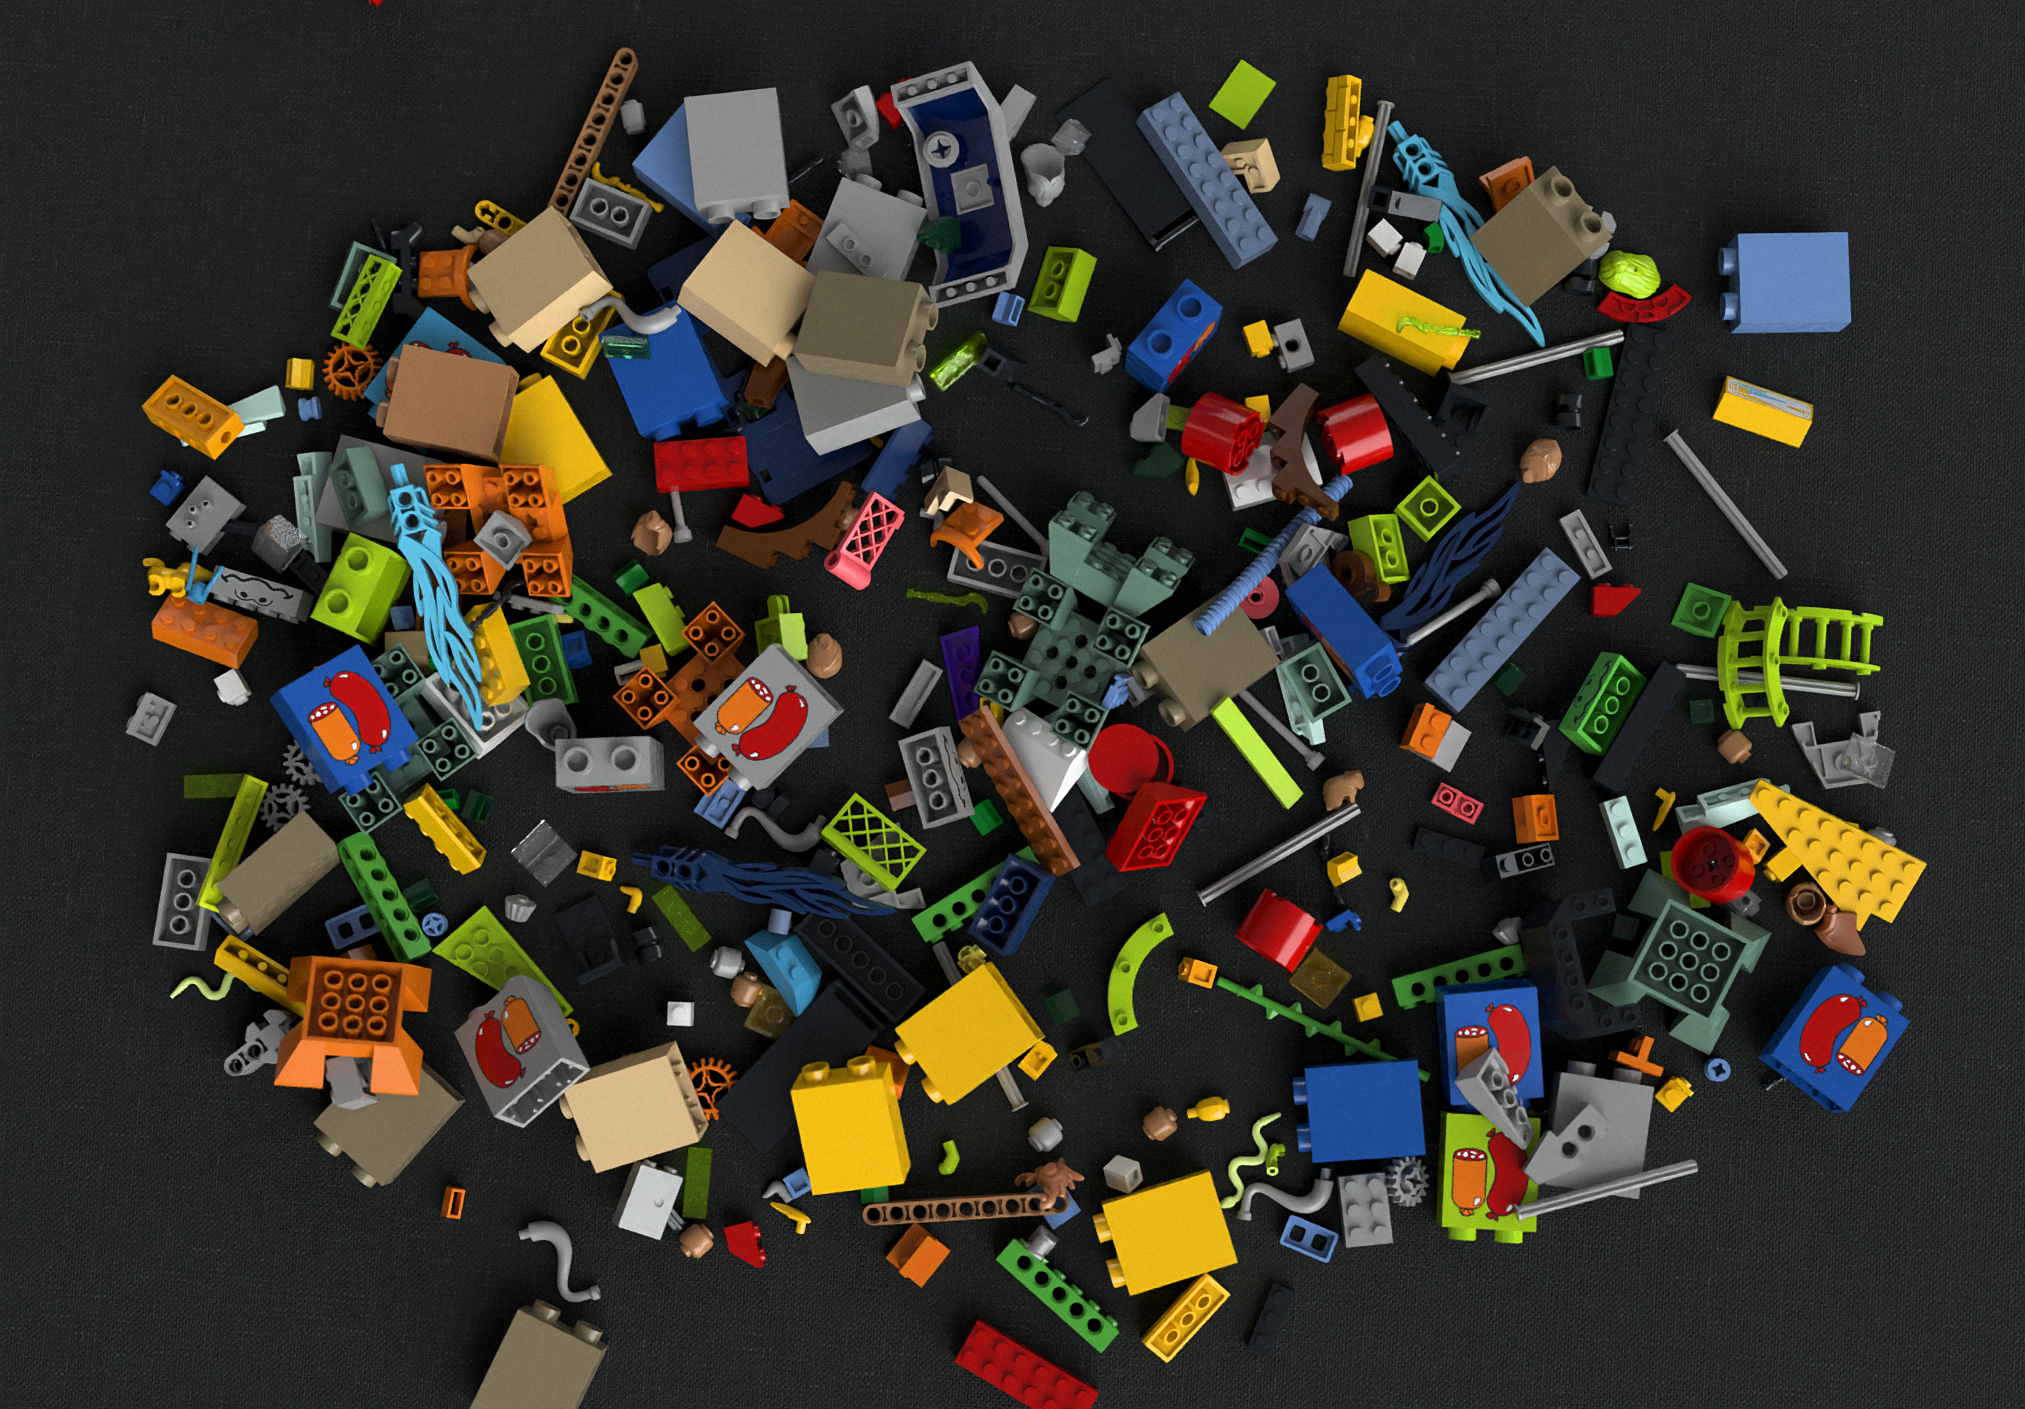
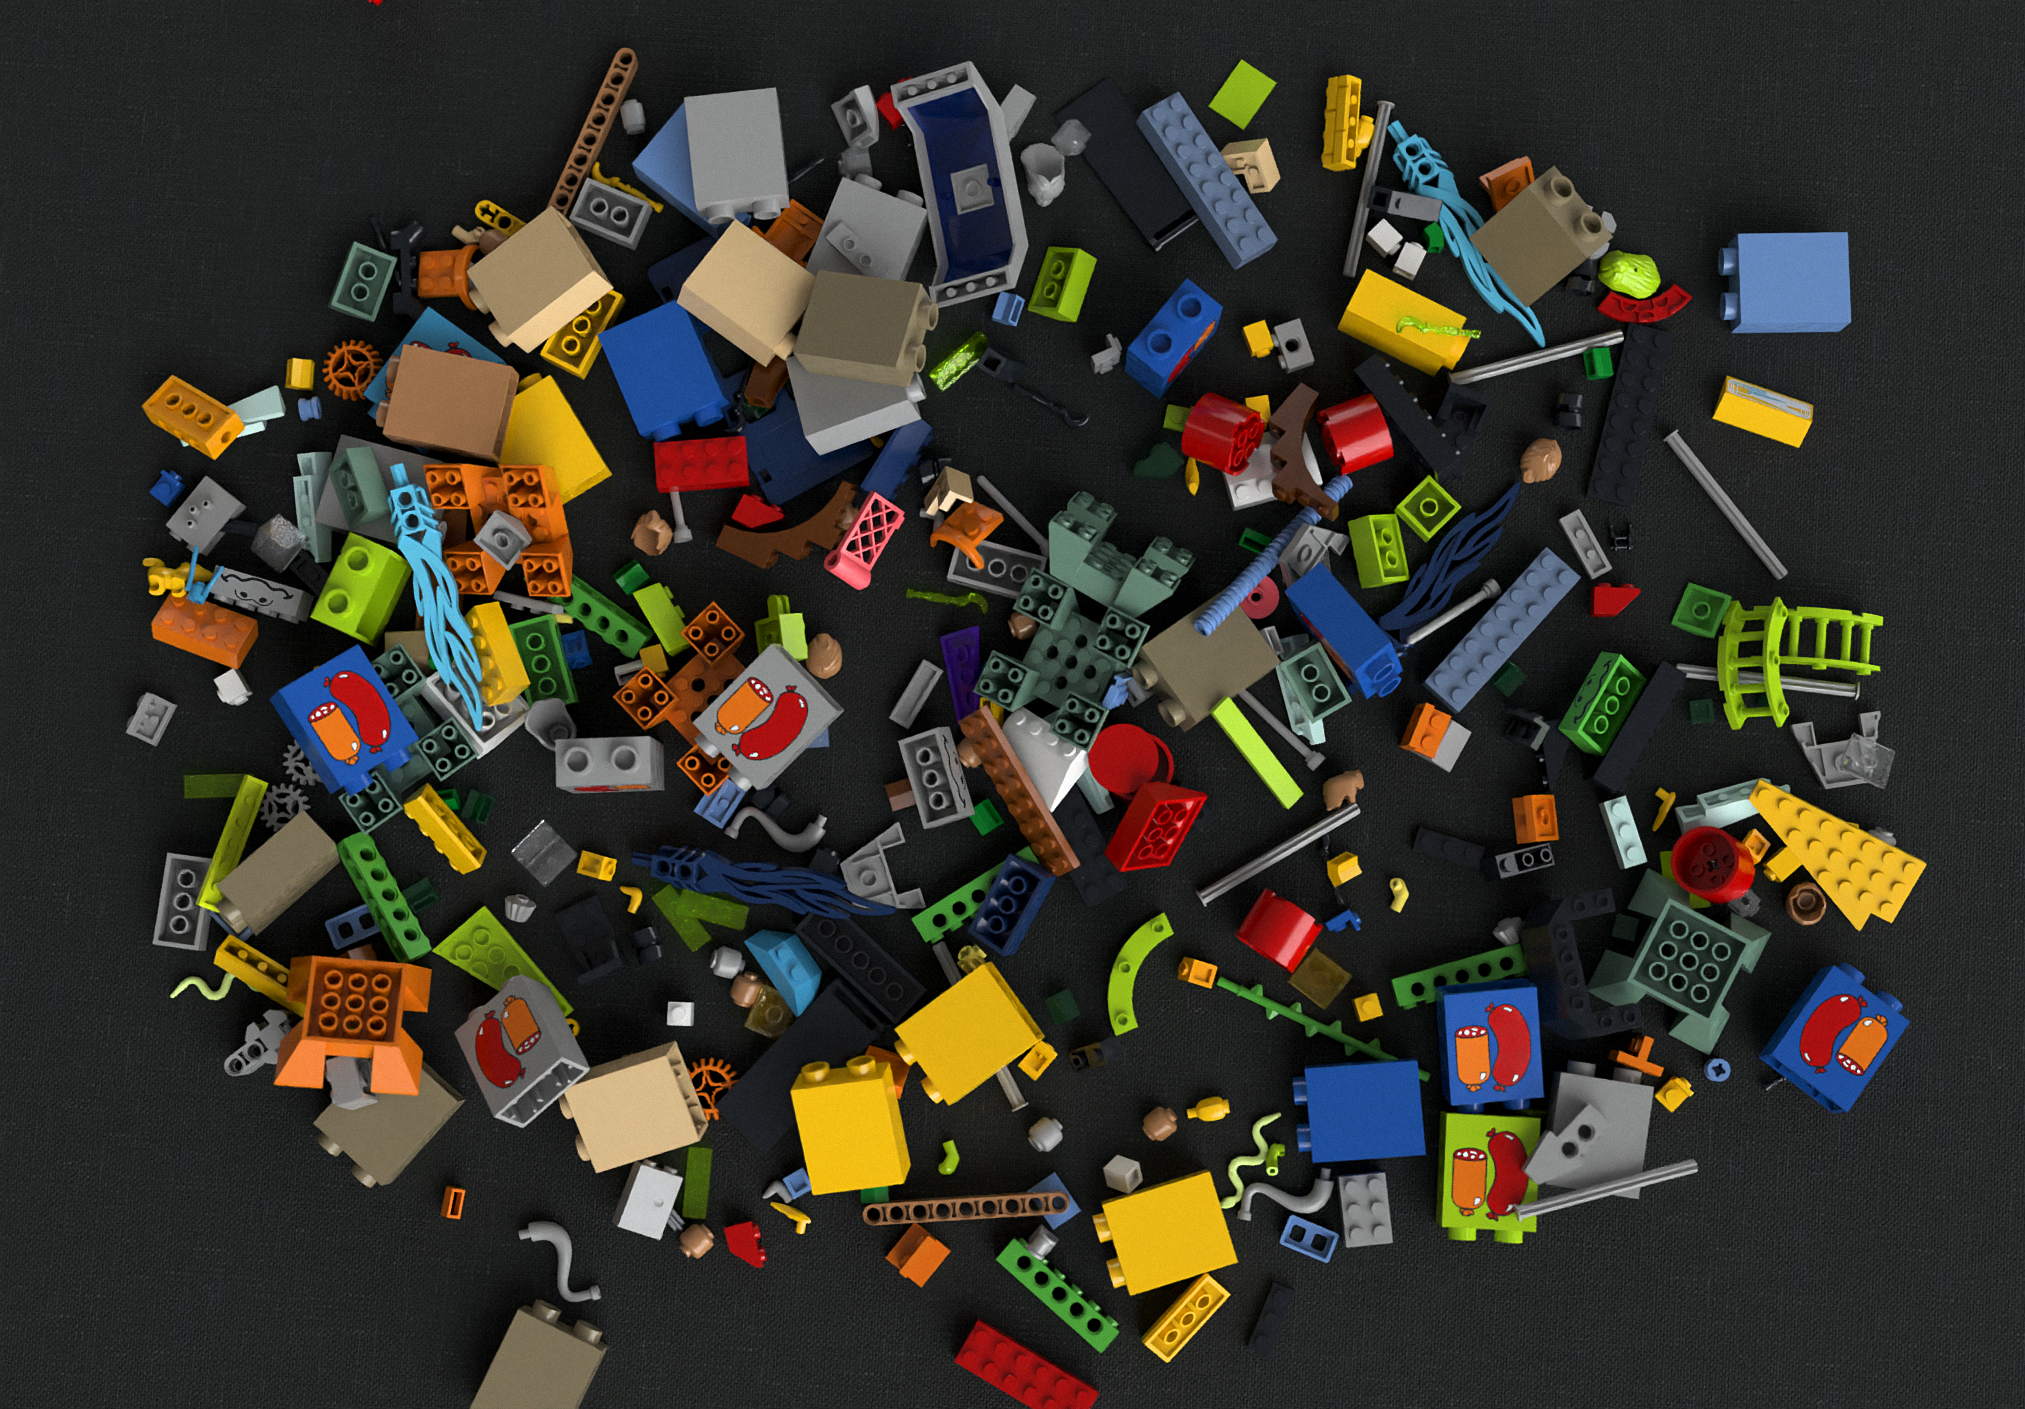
lime fence [331,254,402,351] -> none
medium blue plate [389,605,416,631] -> none
medium blue wheel [422,913,448,936] -> none
black piece [468,579,527,631] -> none
light grey animal [579,296,681,334] -> none
clear green plate [602,333,651,360] -> none
sand blue piece [767,908,793,935] -> none
lime fence [820,793,927,894] -> none
clear green slope [916,215,962,254] -> none
light grey gear [923,131,959,168] -> none
nougat animal [1015,1158,1084,1209] -> none
light grey slope [1130,393,1170,443] -> none
sand blue piece [1295,193,1332,242] -> none
reddish brown piece [1329,550,1391,602] -> none
light grey gear [1385,1156,1429,1206] -> none
coral slope [1431,782,1484,825] -> none
light grey wedge [1455,1047,1534,1149] -> none
medium nougat head [1717,729,1752,764] -> none
dark orange arm [1814,903,1866,955] -> none
none -> clear neon green plate [676,889,749,931]

